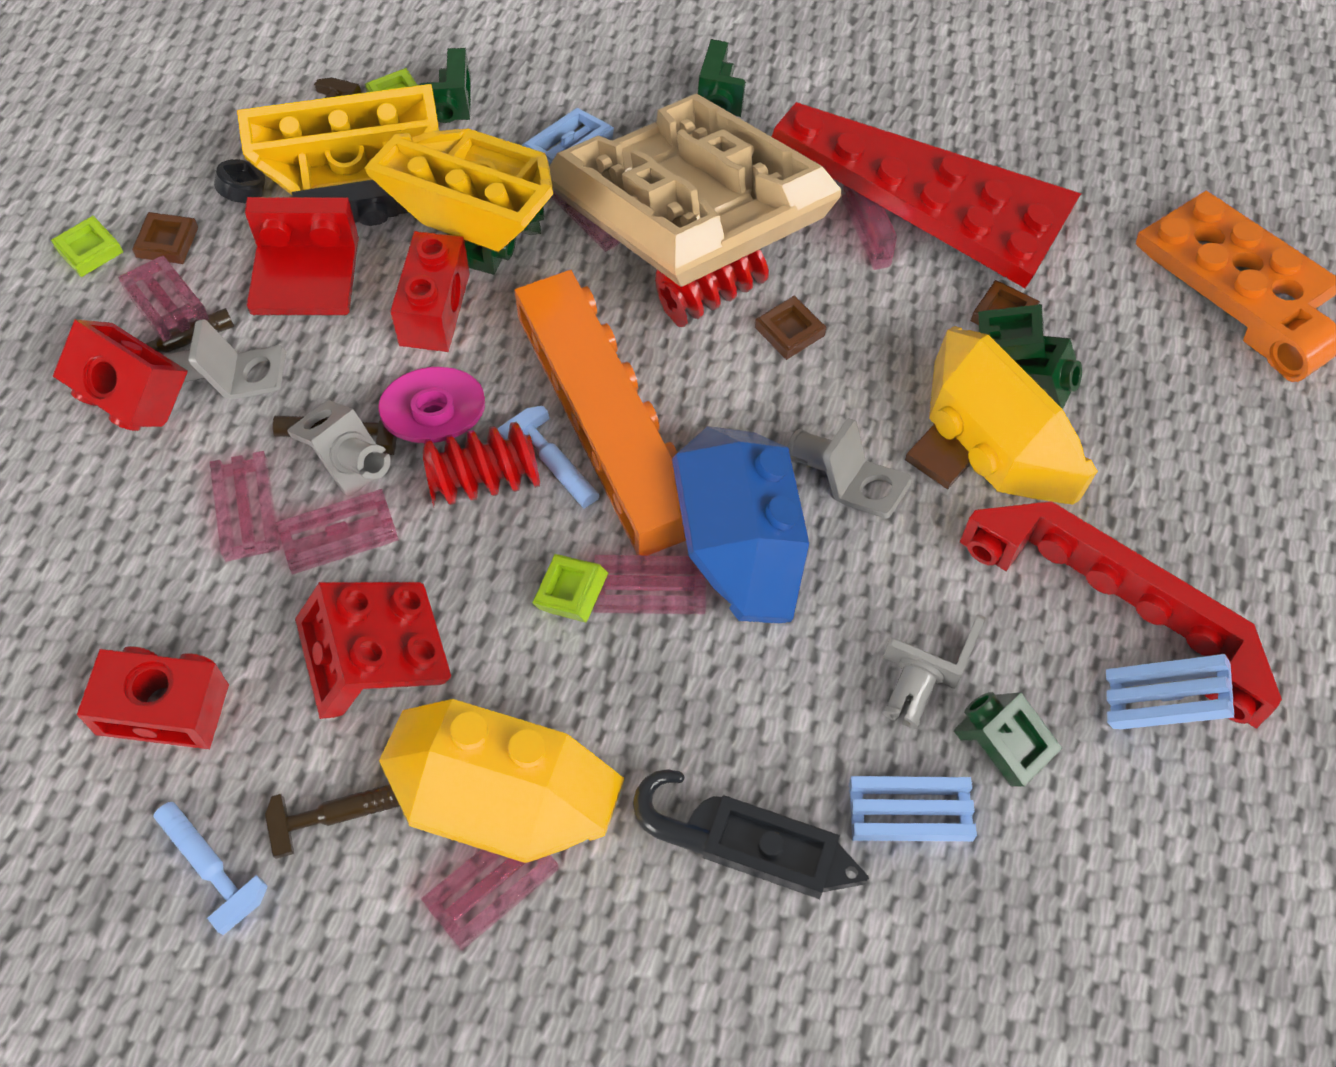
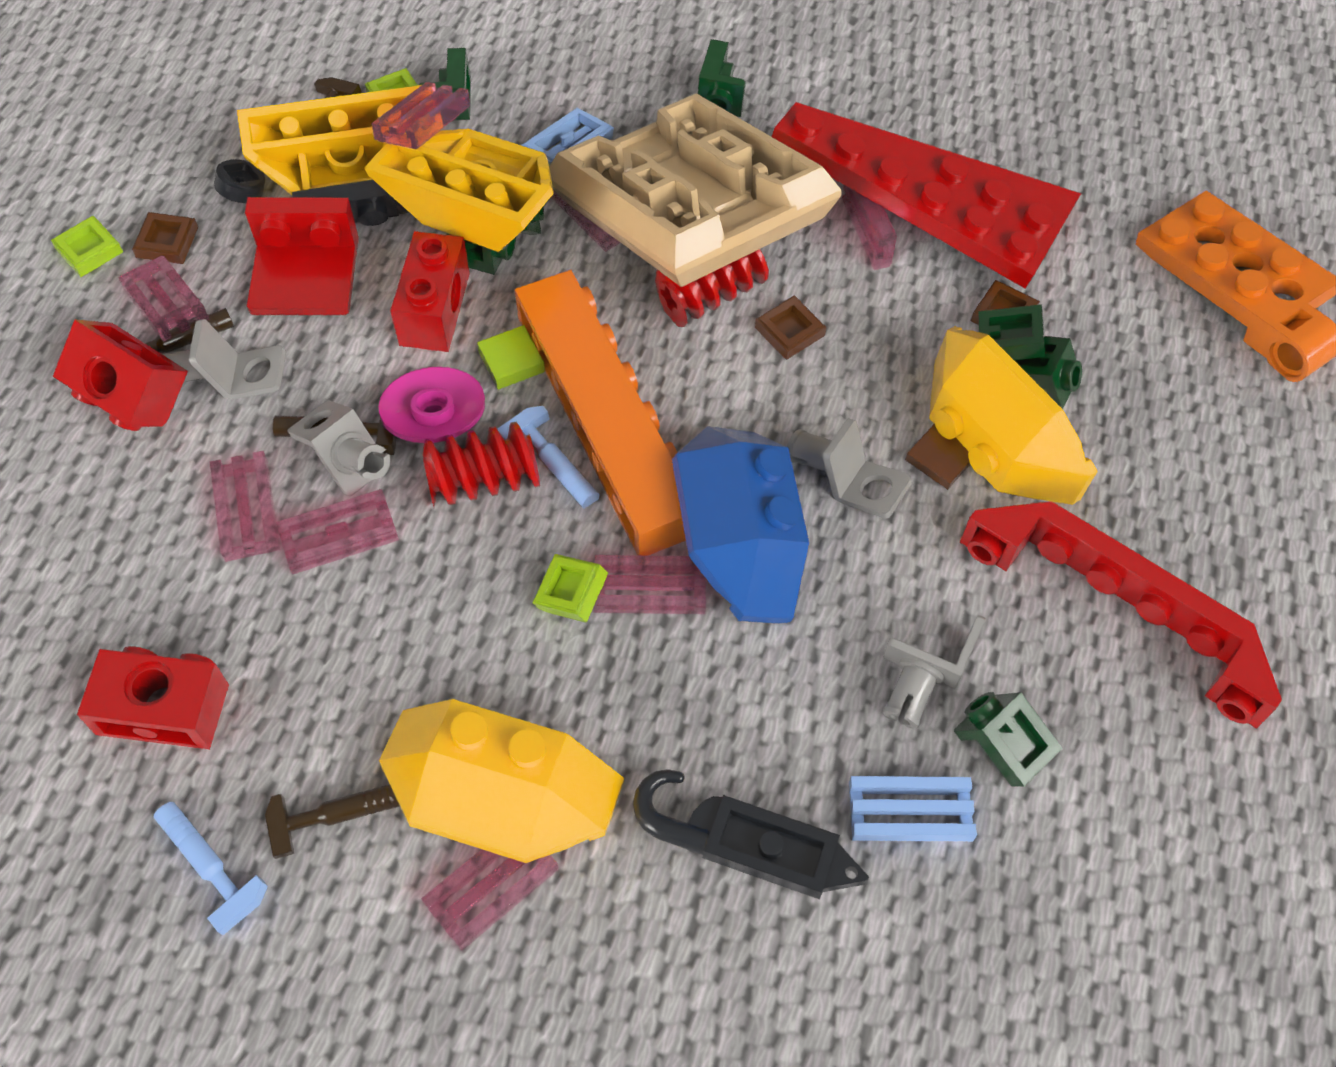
red bracket [295,582,451,719] -> none
light blue tile [1106,654,1234,730] -> none
none -> clear pink tile [371,82,470,149]
none -> lime tile [477,325,545,390]

